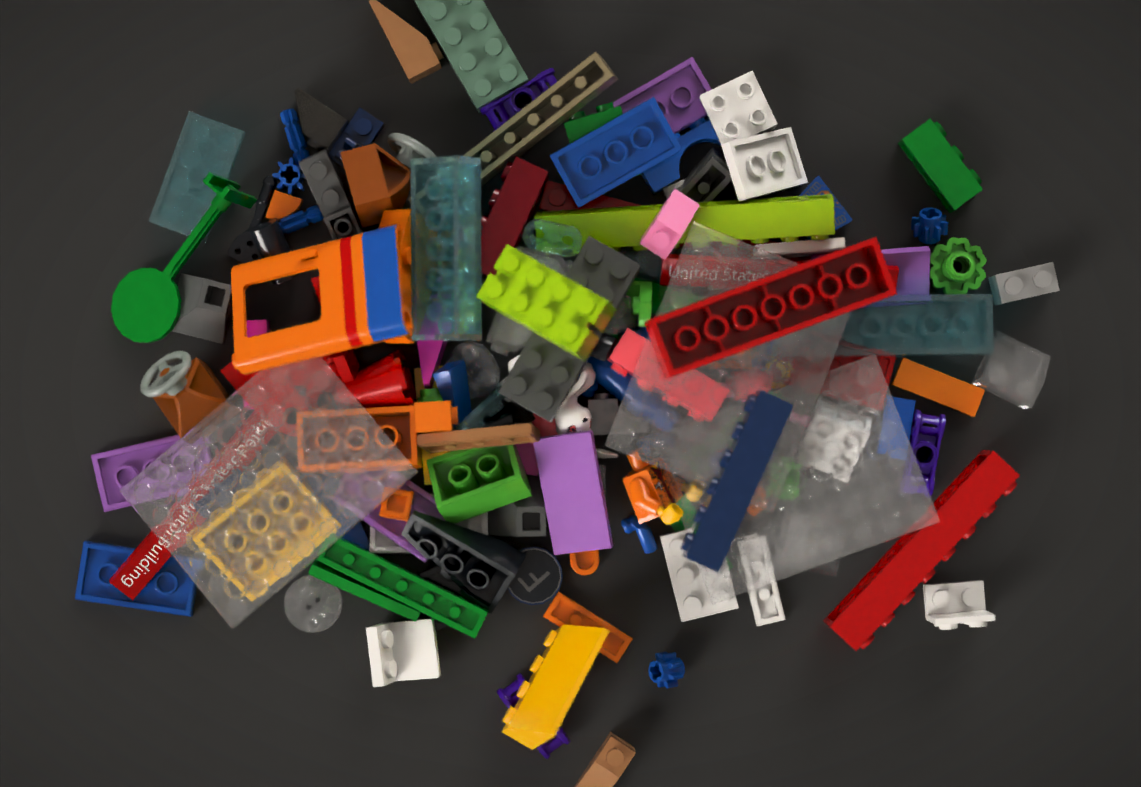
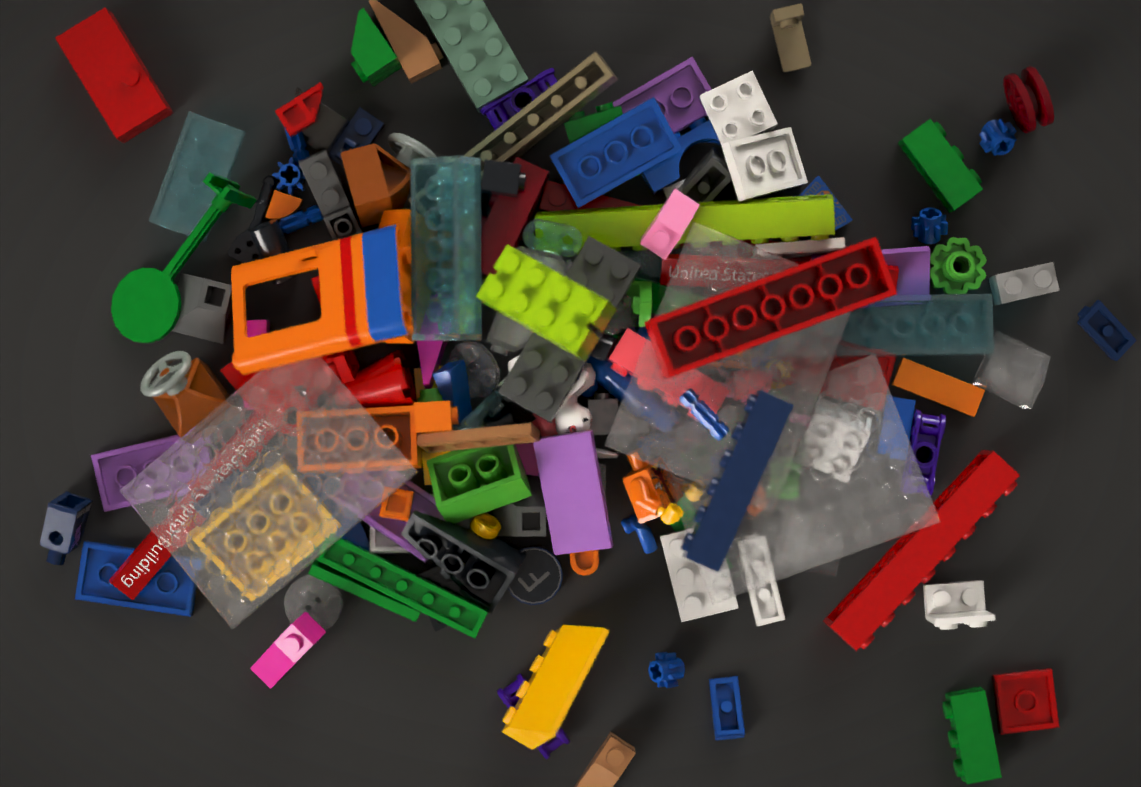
white bracket [366,618,441,687] -> none
orange tile [543,591,633,663] -> none
none -> dark blue torso [40,492,93,565]
none -> red brick [55,7,173,143]
none -> dark pink slope [250,611,326,689]
none -> red tile [275,82,324,138]
none -> green slope [351,8,402,87]
none -> yellow tile [470,513,501,539]
none -> black brick [481,159,527,198]
none -> blue axle [679,389,729,440]
none -> blue slope [709,676,745,740]
none -> dark tan bracket [770,3,811,73]
none -> green brick [942,686,1002,784]
none -> blue gear [979,118,1017,156]
none -> red tile [992,668,1060,735]
none -> dark red wheel [1003,66,1054,134]
none -> dark blue plate [1077,300,1136,361]

